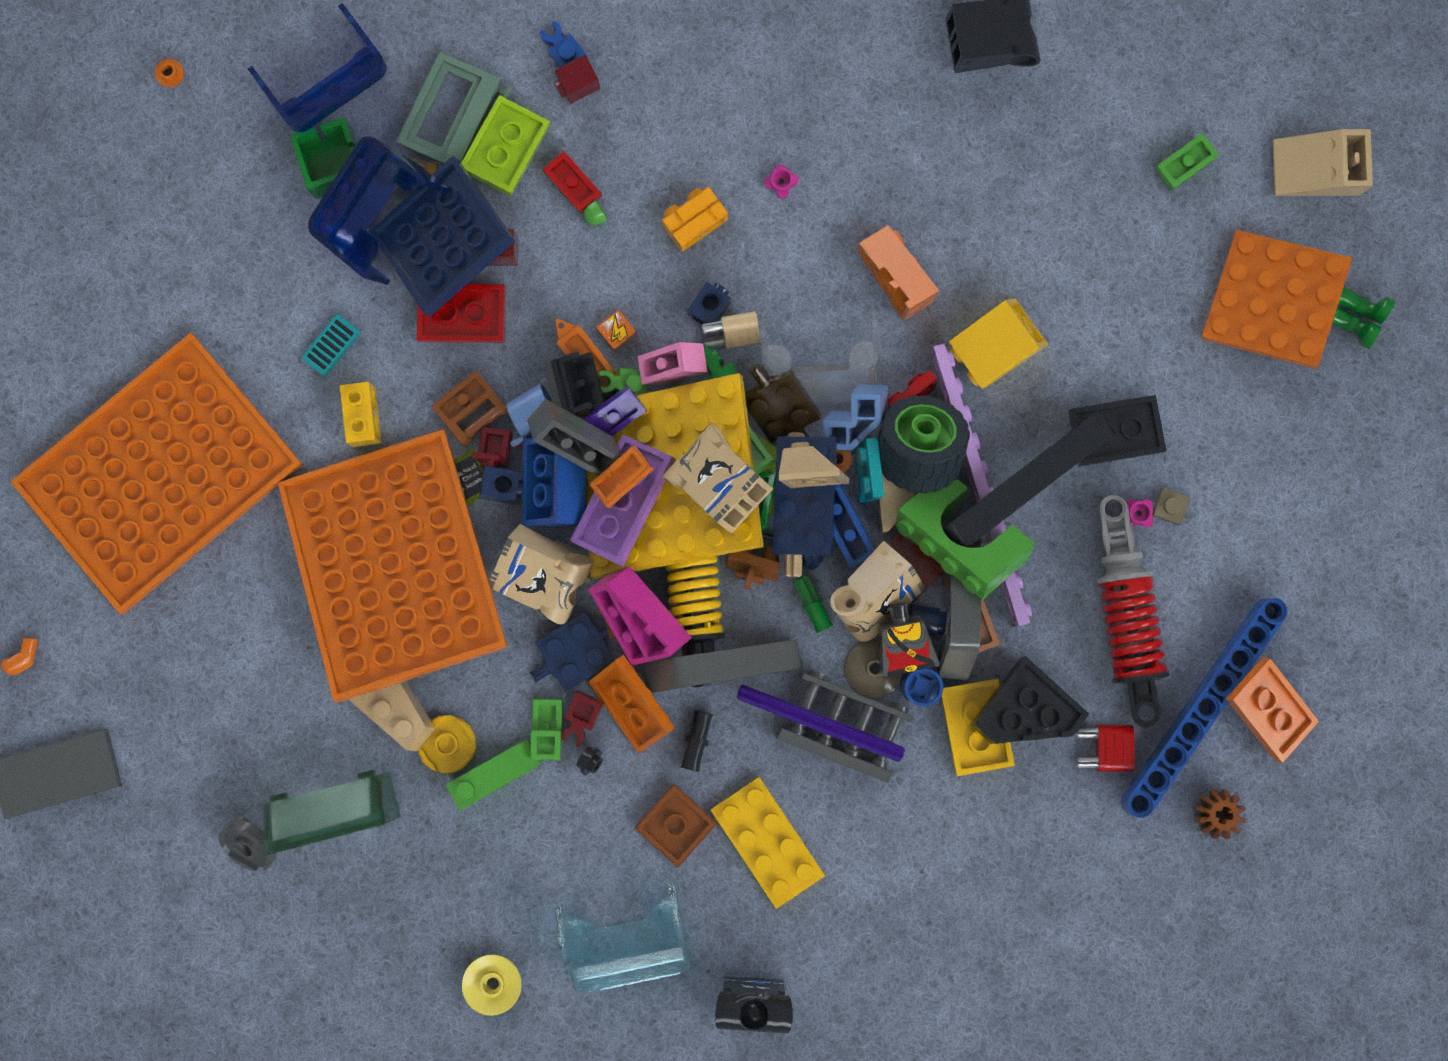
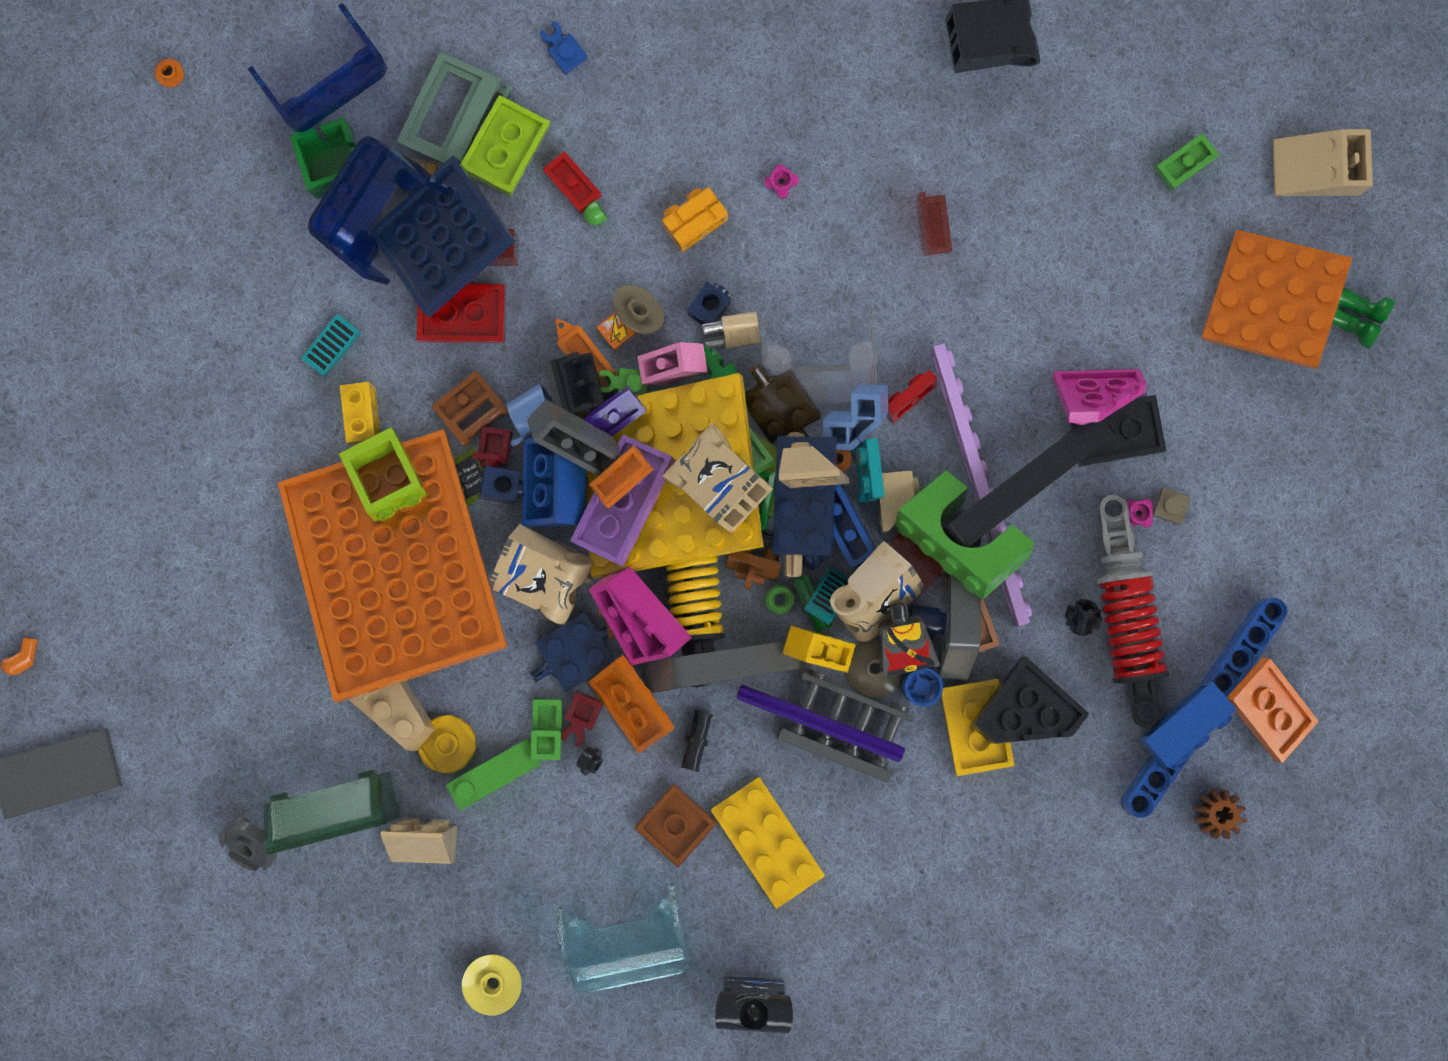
orange plate [10,332,303,615] -> none
dark red brick [554,55,600,104] -> none
orange wedge [857,225,939,321] -> none
black wheel [878,395,970,493] -> none
yellow slope [949,298,1049,389] -> none
red piece [1076,724,1135,772] -> none
none -> lime window [339,427,428,522]
none -> tan slope [381,818,457,864]
none -> dark tan dish [612,285,664,334]
none -> bright green plate [765,585,794,614]
none -> yellow brick [782,625,856,673]
none -> teal tile [804,567,849,625]
none -> clear red panel [916,192,952,256]
none -> dark pink plate [1053,369,1146,425]
none -> black gear [1065,599,1103,636]
none -> blue brick [1138,682,1237,768]

